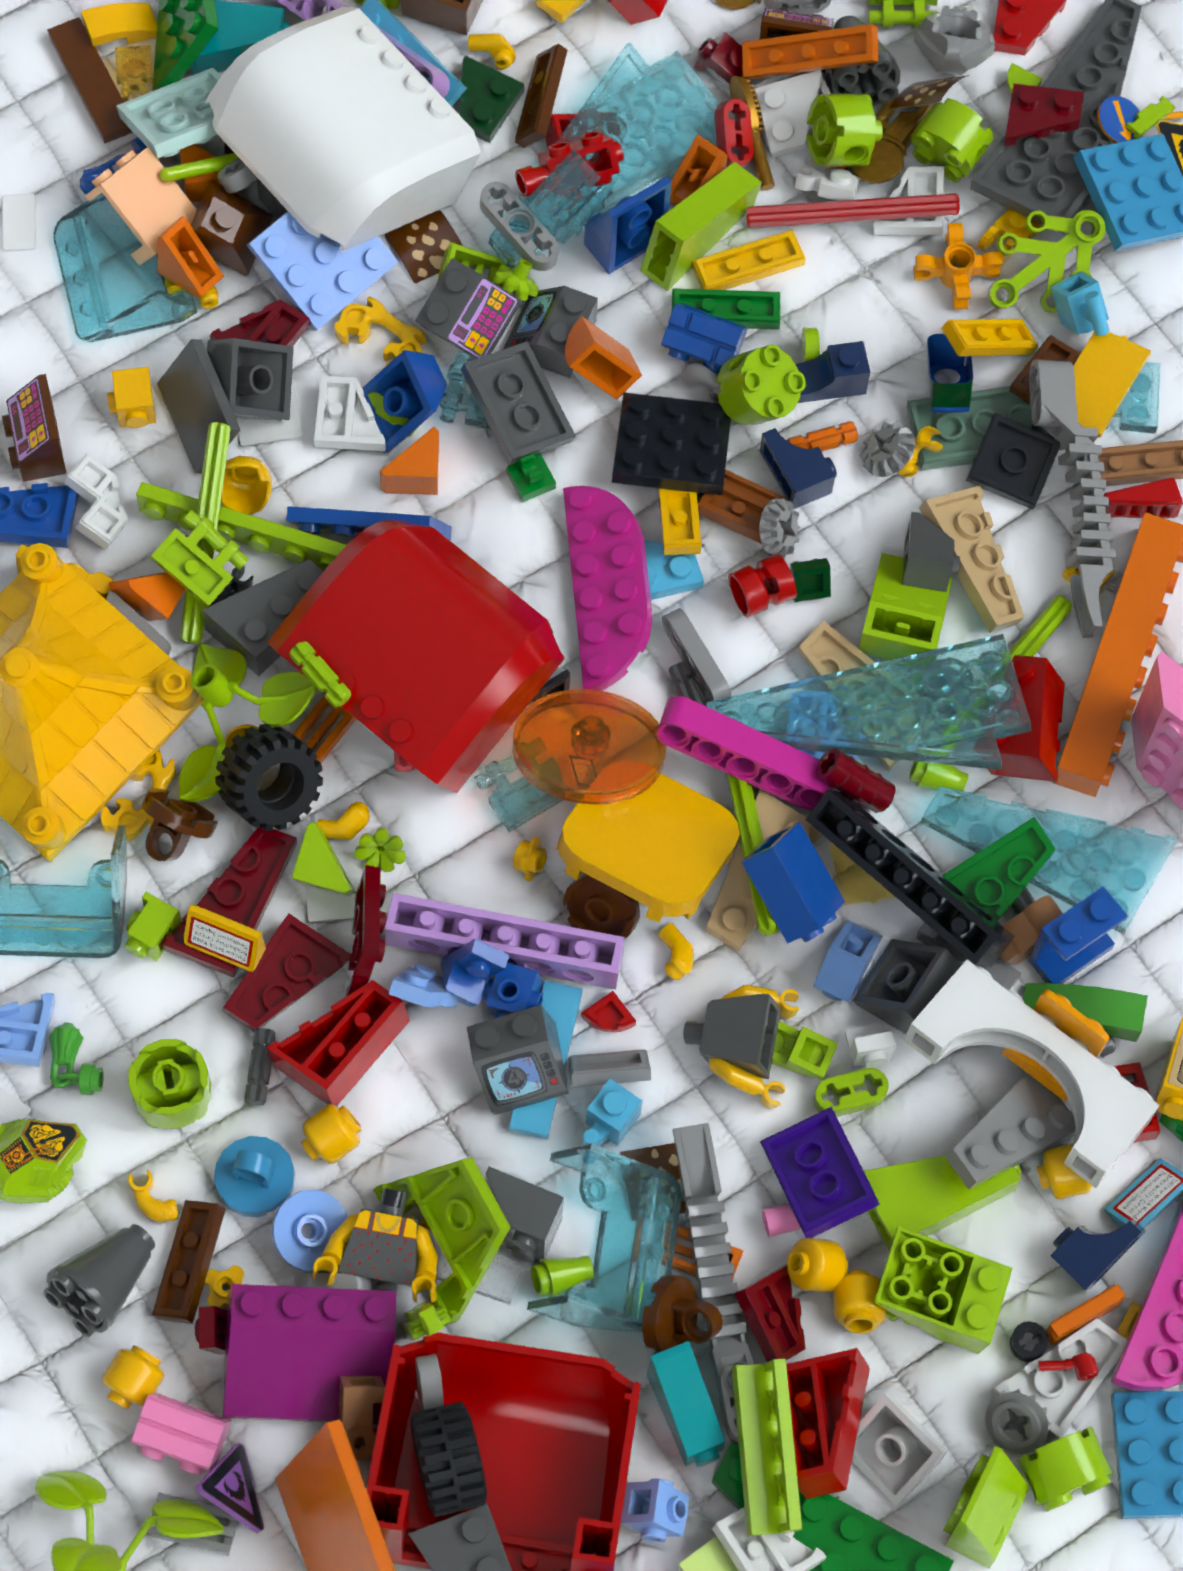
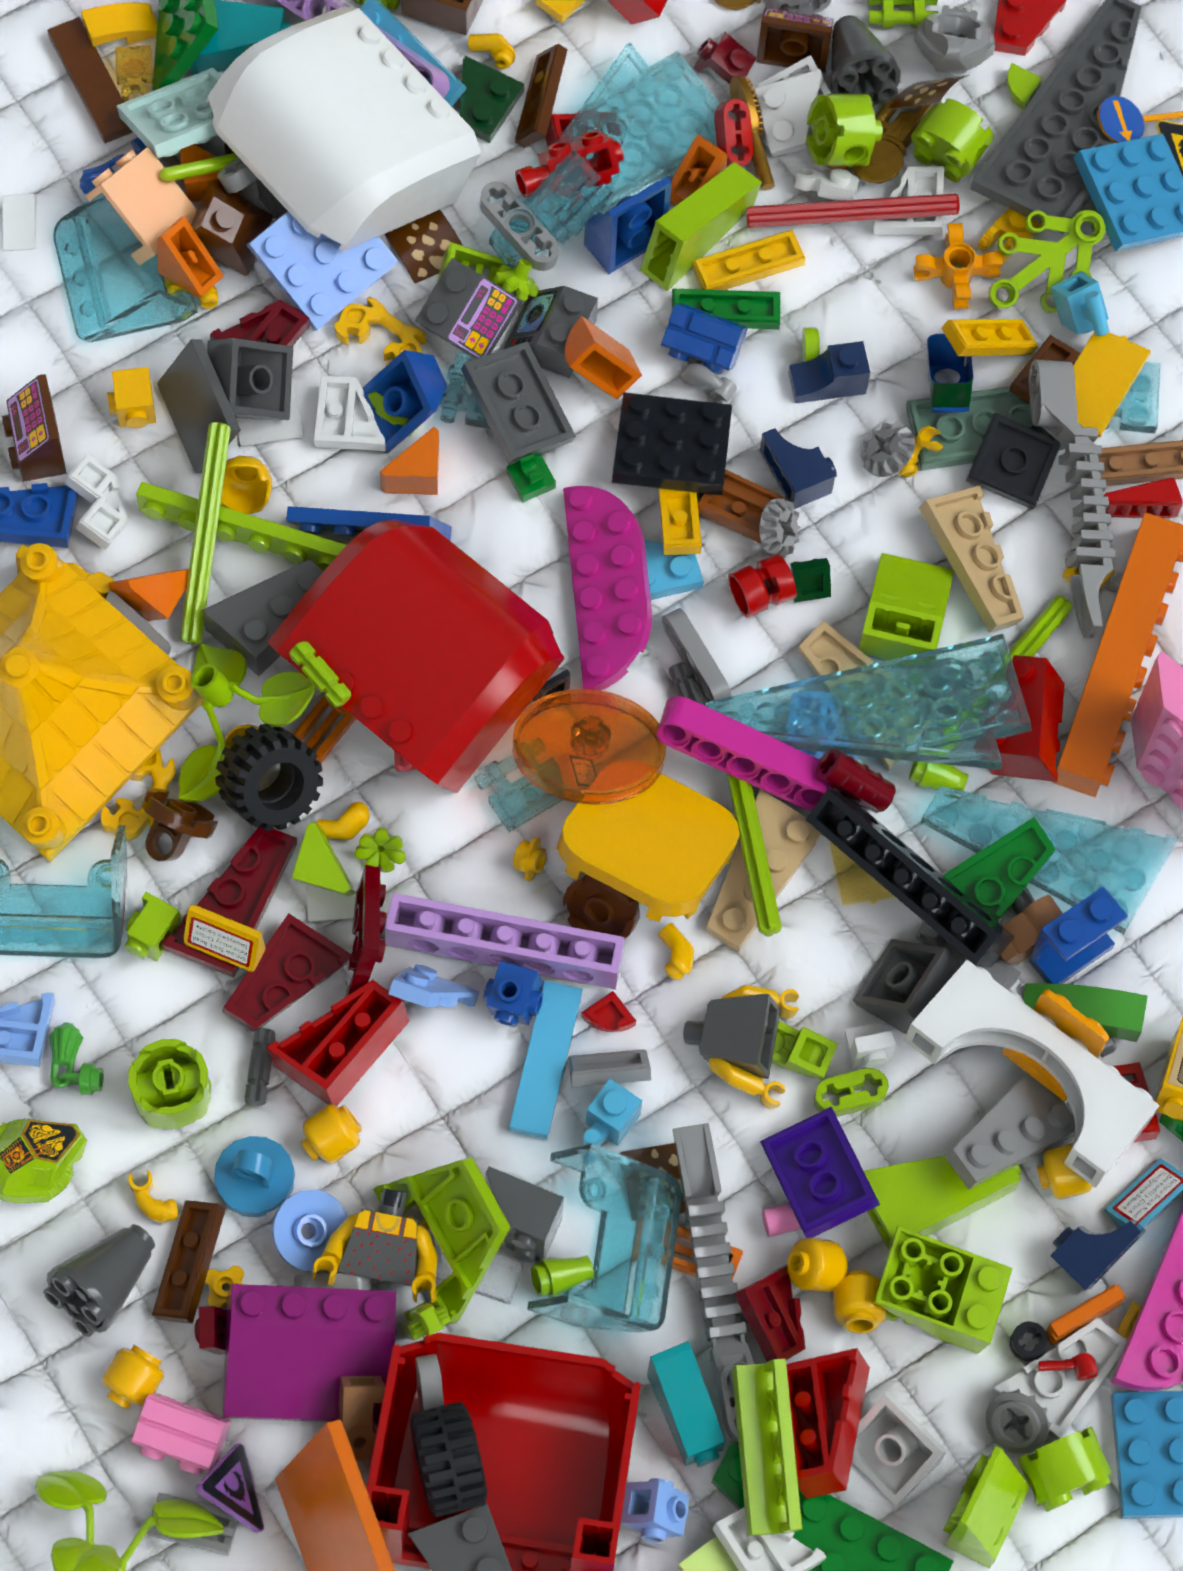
lime plate [150,509,249,607] -> none
black hand [210,566,254,606] -> none
blue slope [440,939,510,1005] -> none
dark grey slope [467,1005,569,1115] -> none
reddish brown tile [642,1275,723,1355] -> none
lime brick [717,344,806,425] -> none
blue brick [741,821,845,944] -> none
orange plate [742,24,878,80] -> none
orange axle [787,421,858,452] -> none
medium blue slope [813,920,883,1003] -> none
dark grey slope [902,511,960,592] -> none
dark red wing [1004,83,1084,146] -> none
lime piece [1125,95,1175,139] -> none

